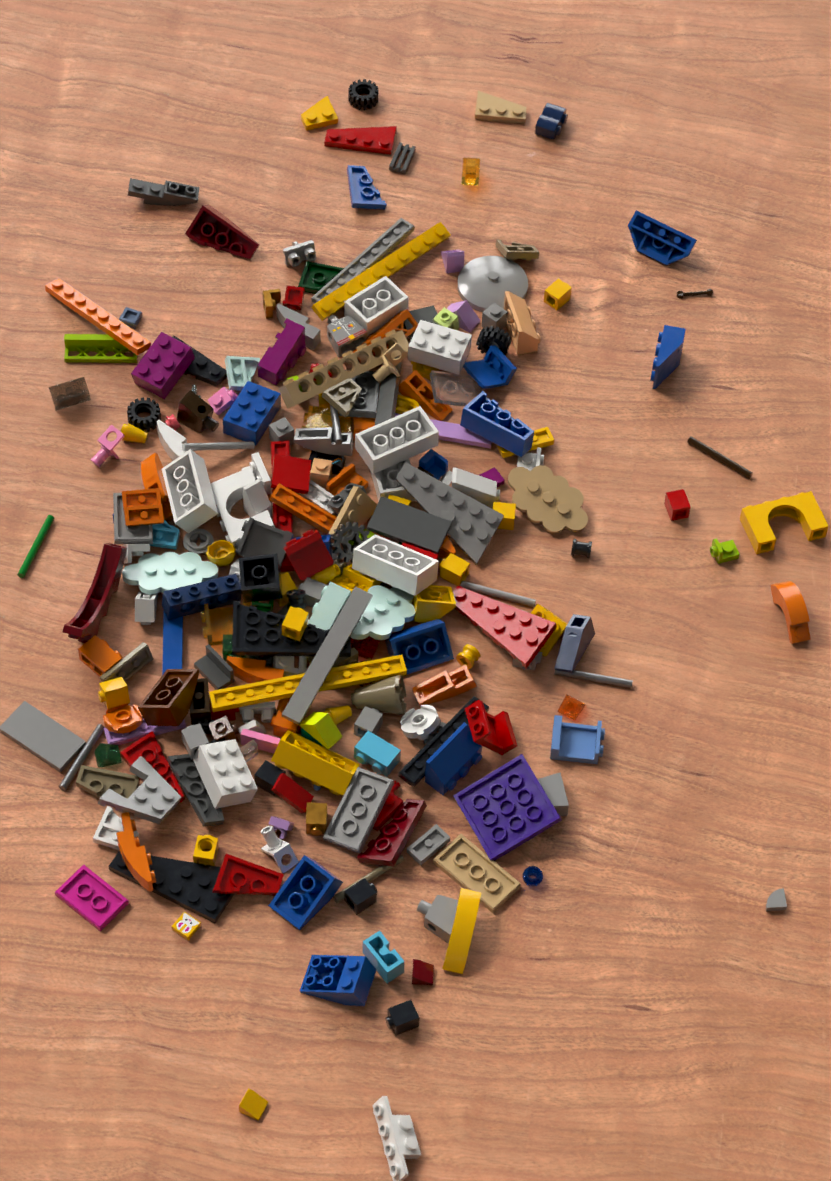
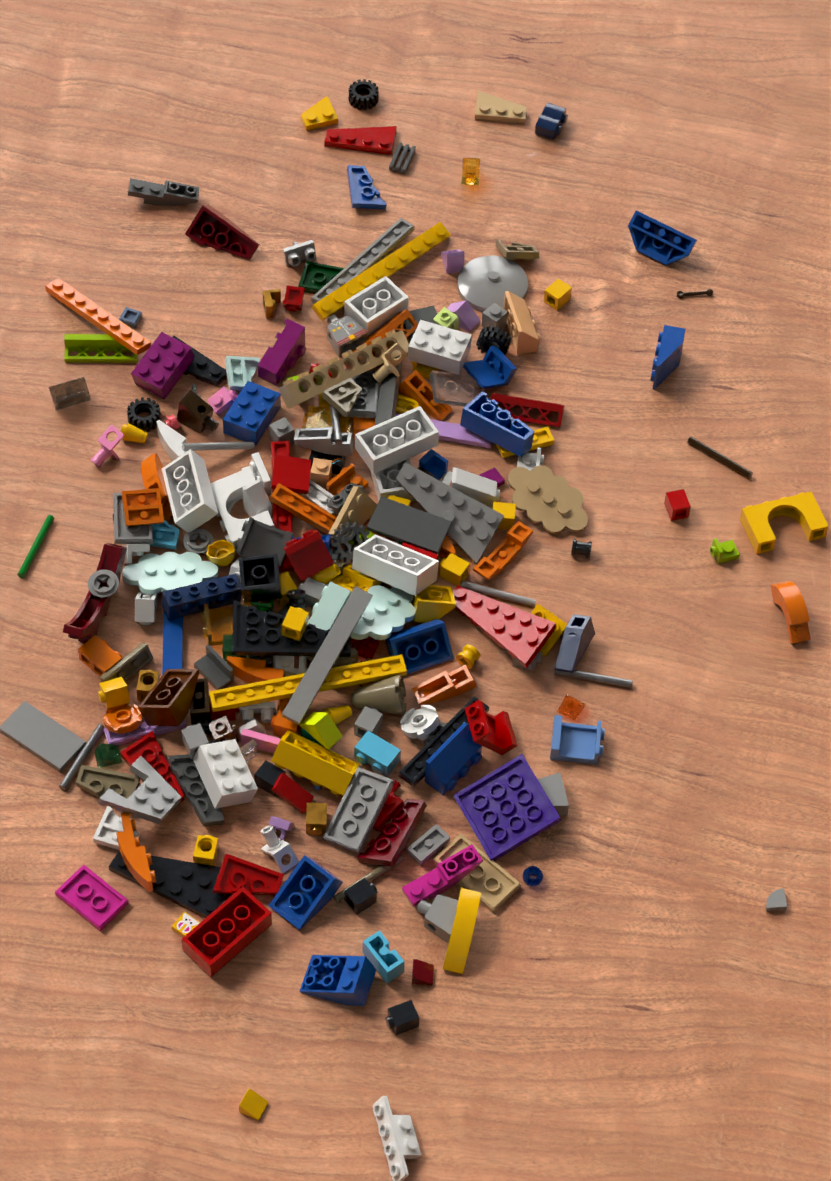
light grey slope [276,304,320,350] -> none
none -> light grey gear [88,570,119,599]
none -> pearl gold brick [137,670,160,701]
none -> red brick [181,887,272,977]
none -> dark pink slope [402,844,483,907]
none -> orange slope [473,521,533,580]
none -> red fence [491,393,565,427]

